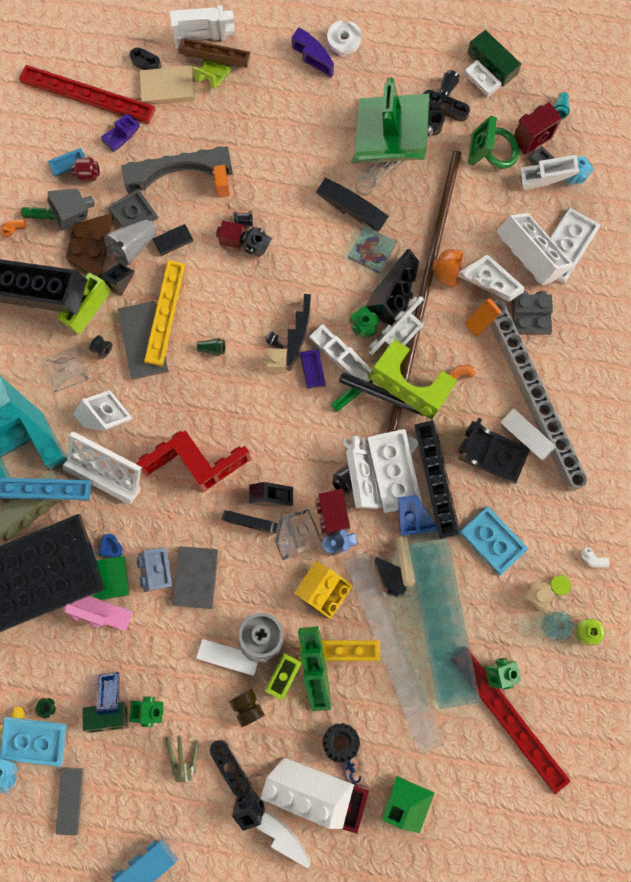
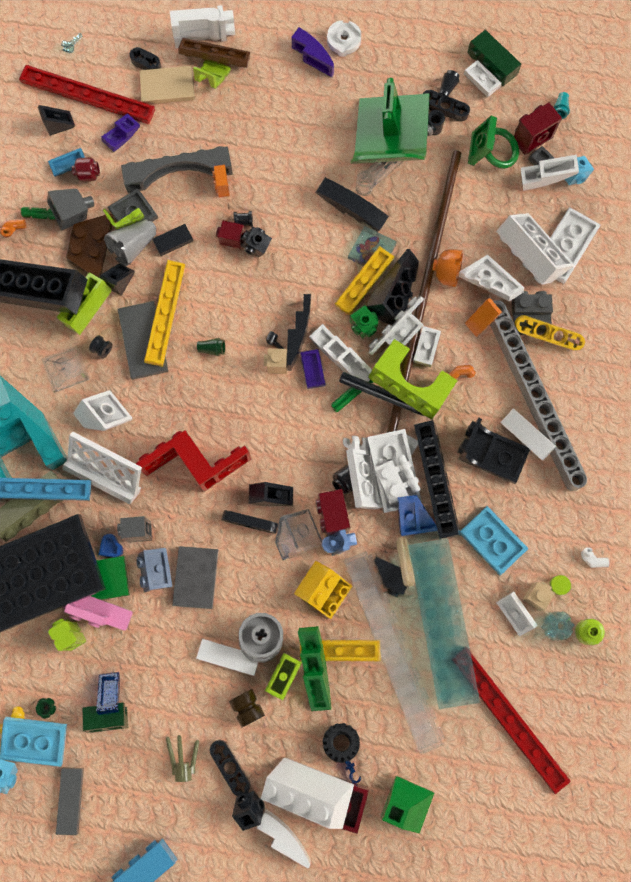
green brick [129,696,164,727] -> none
green brick [485,658,521,689] -> none
none -> black slope [38,105,75,136]
none -> lime brick [48,619,86,651]
none -> clear light blue hand [61,33,83,53]
none -> lime piece [103,208,144,229]
none -> dark grey brick [117,516,152,543]
none -> yellow tile [335,246,394,316]
none -> white plate [374,455,421,504]
none -> white plate [413,326,441,367]
none -> white plate [496,592,537,636]
none -> yellow beam [514,315,585,351]

